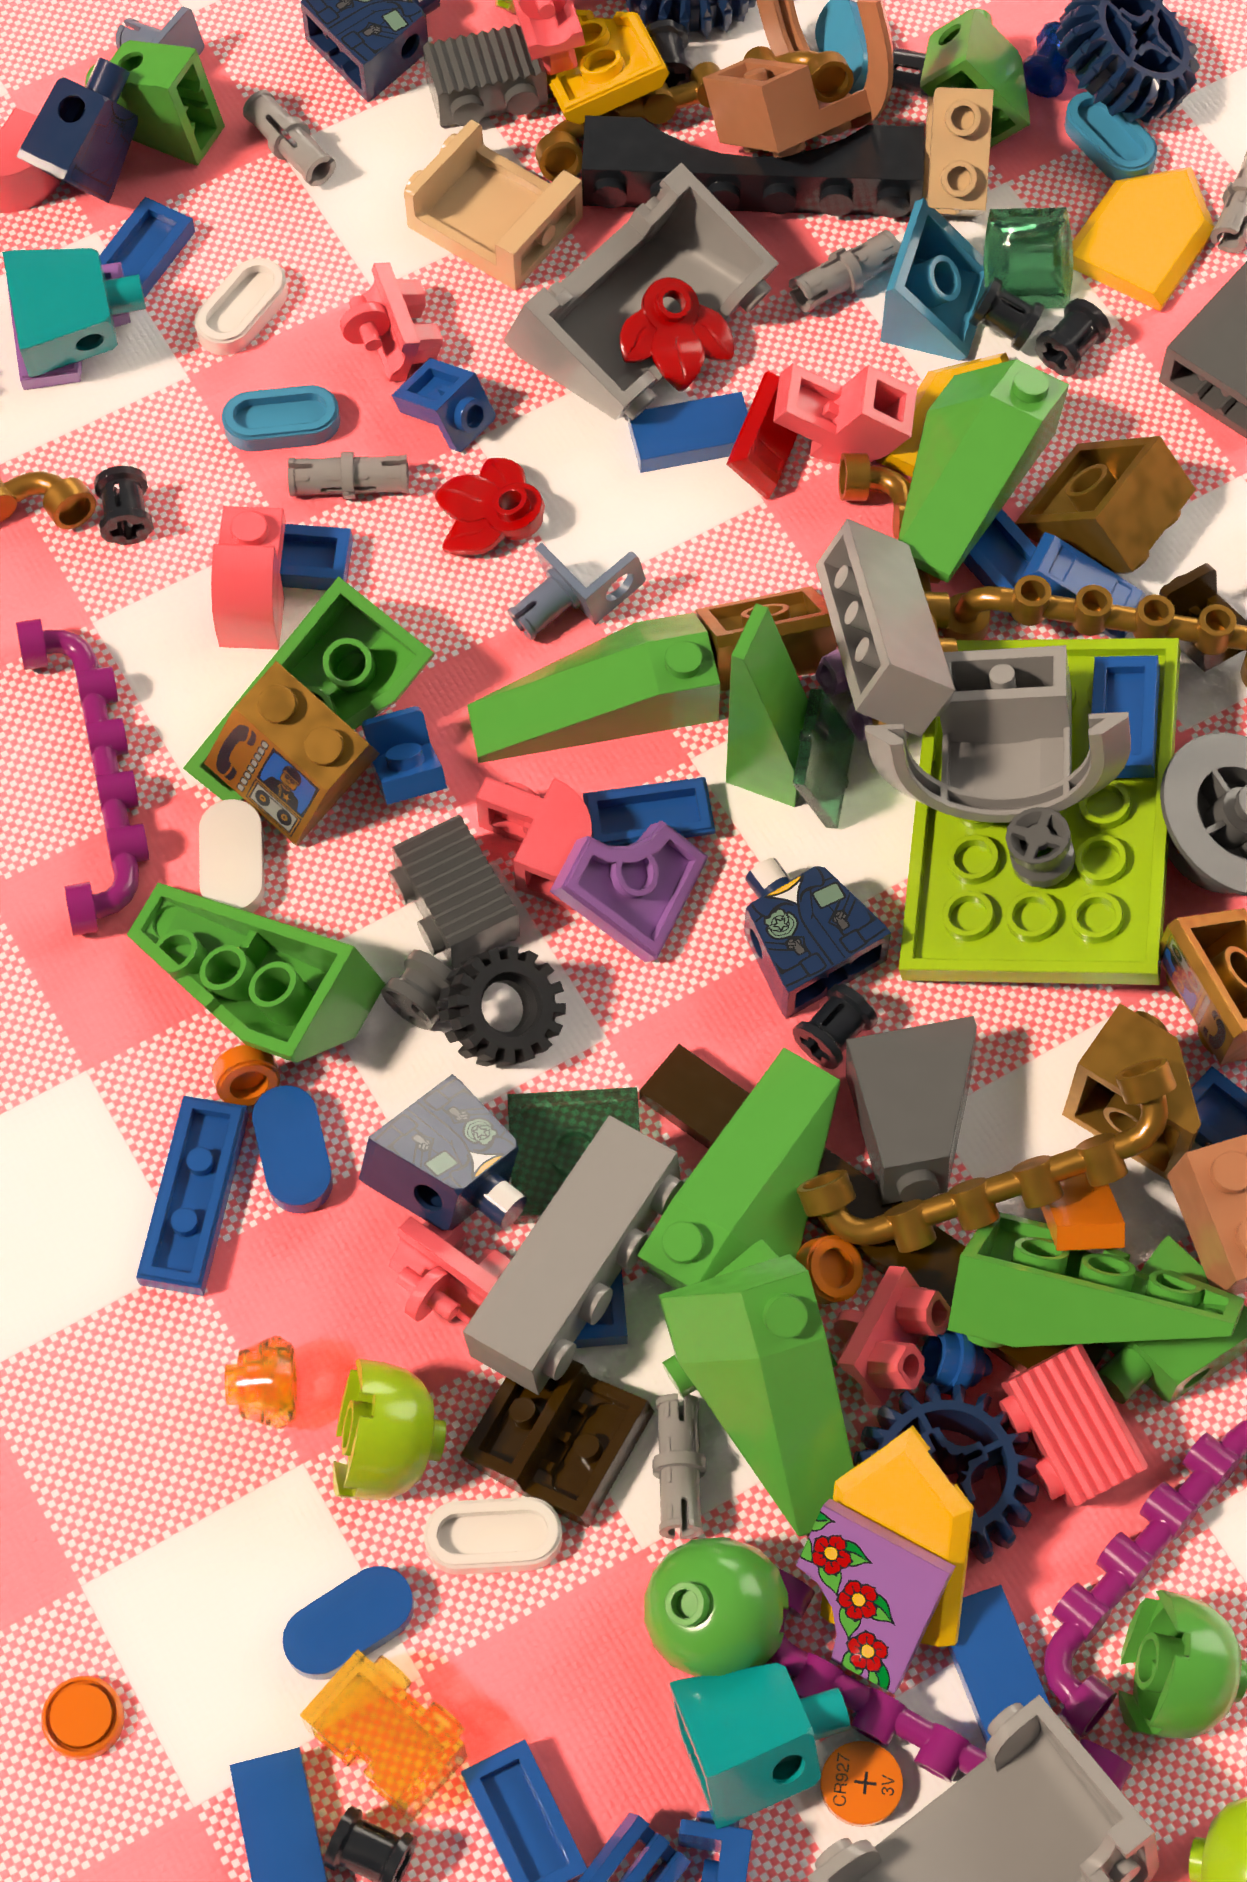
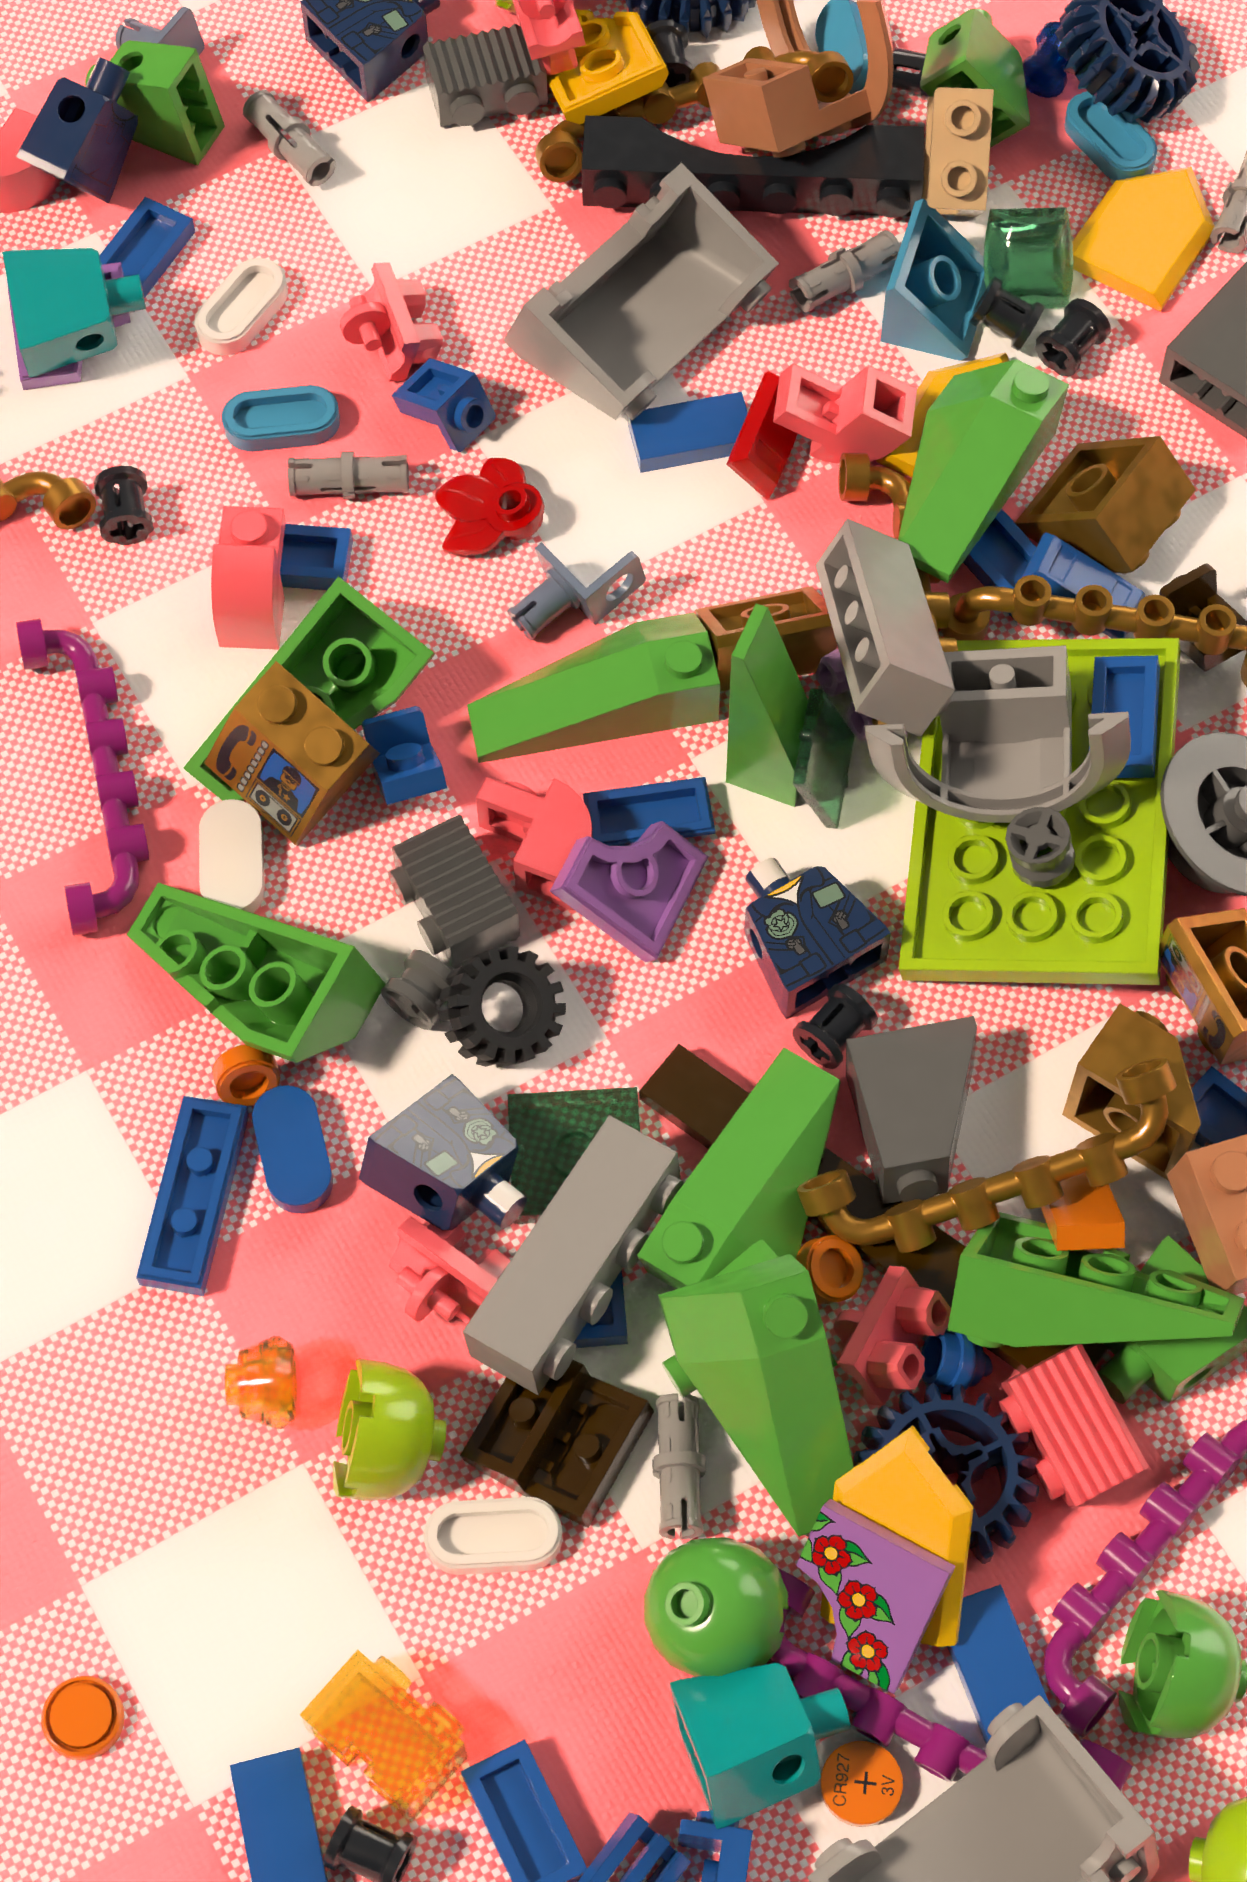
blue tile [282,1566,414,1680] -> none
tan panel [404,120,583,291] -> none
red plate [619,277,734,392] -> none

